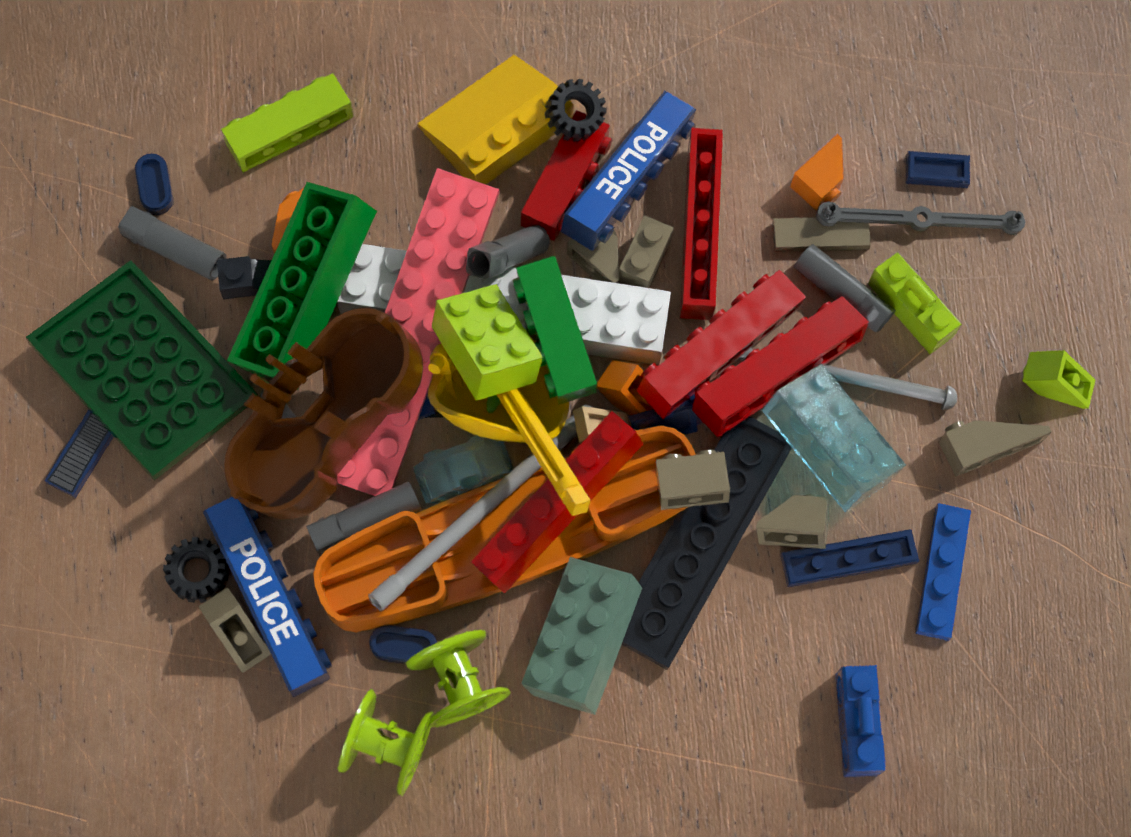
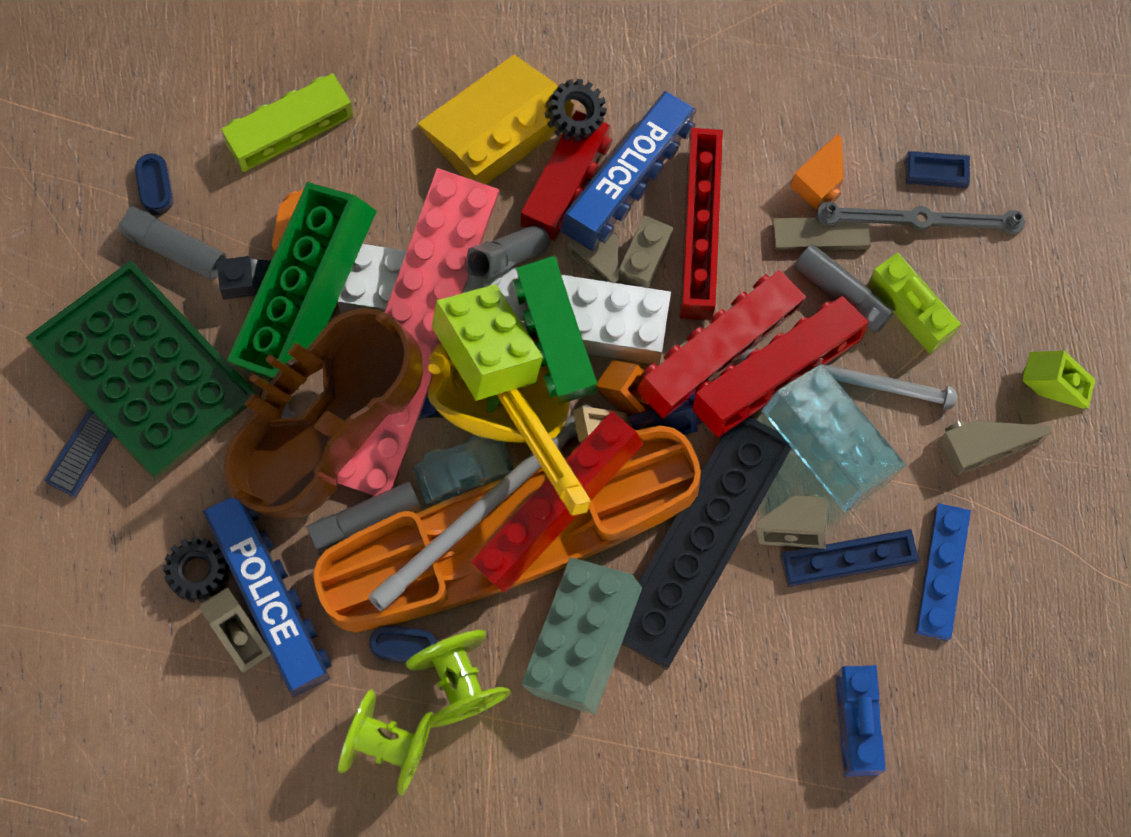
dark tan brick [656,450,730,510] -> none

